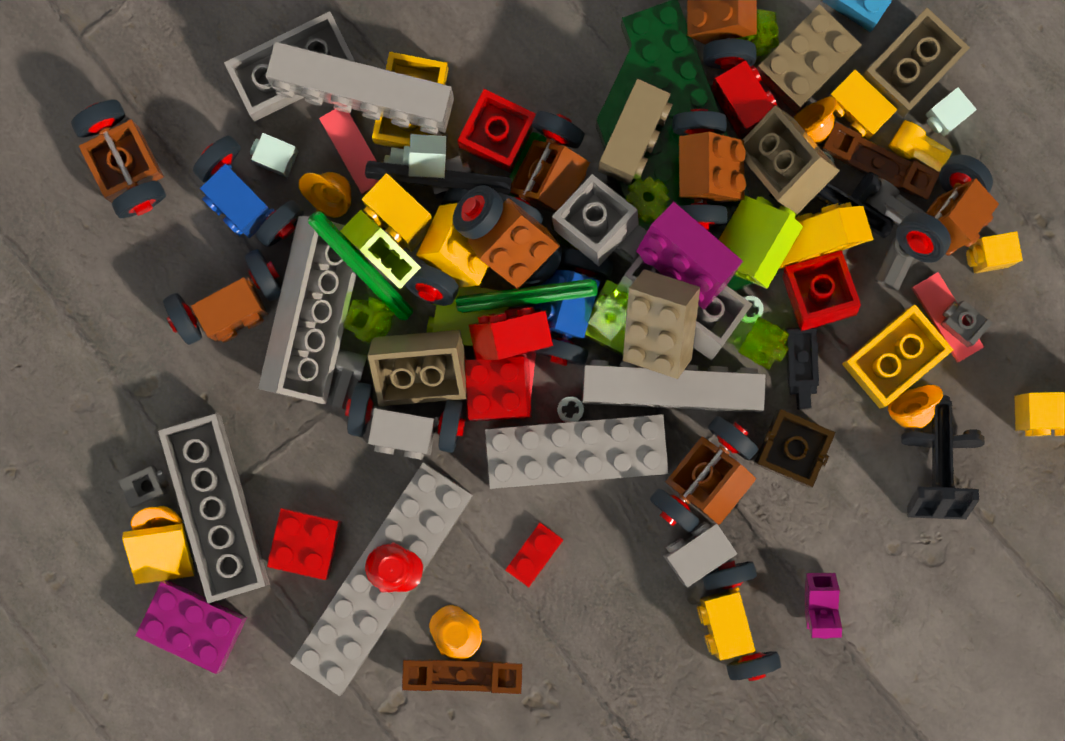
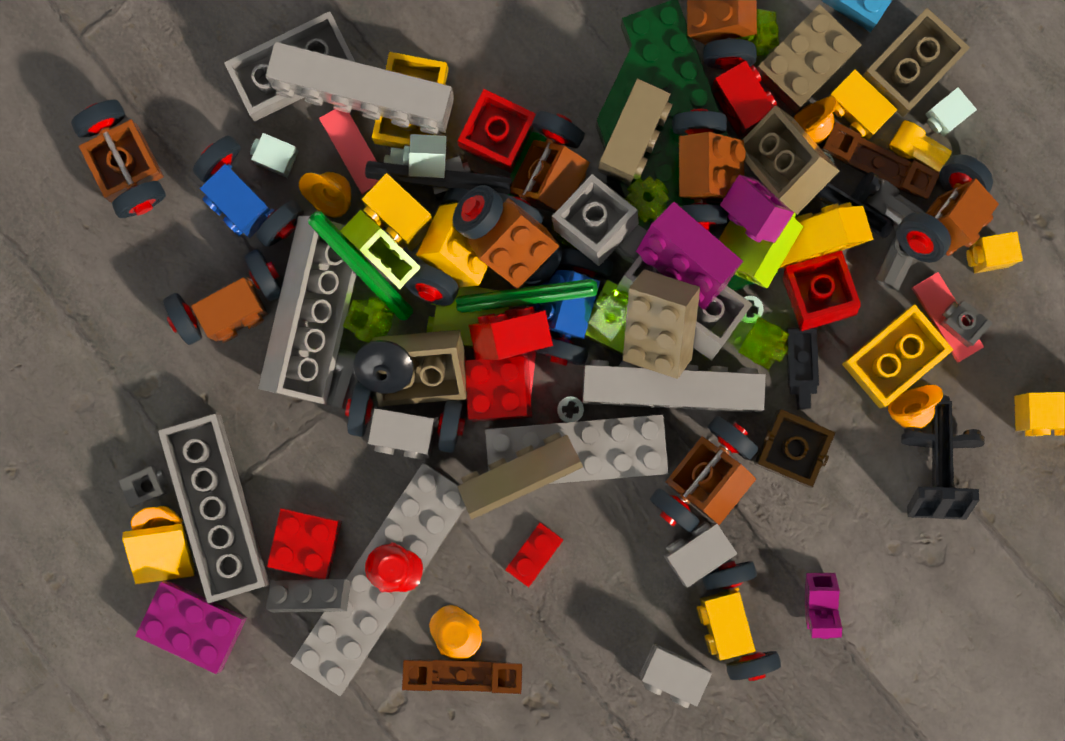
none -> dark grey plate [266,579,351,613]
none -> black dish [353,340,414,394]
none -> dark tan slope [457,432,583,520]
none -> light grey brick [639,643,712,708]
none -> magenta brick [720,175,794,243]

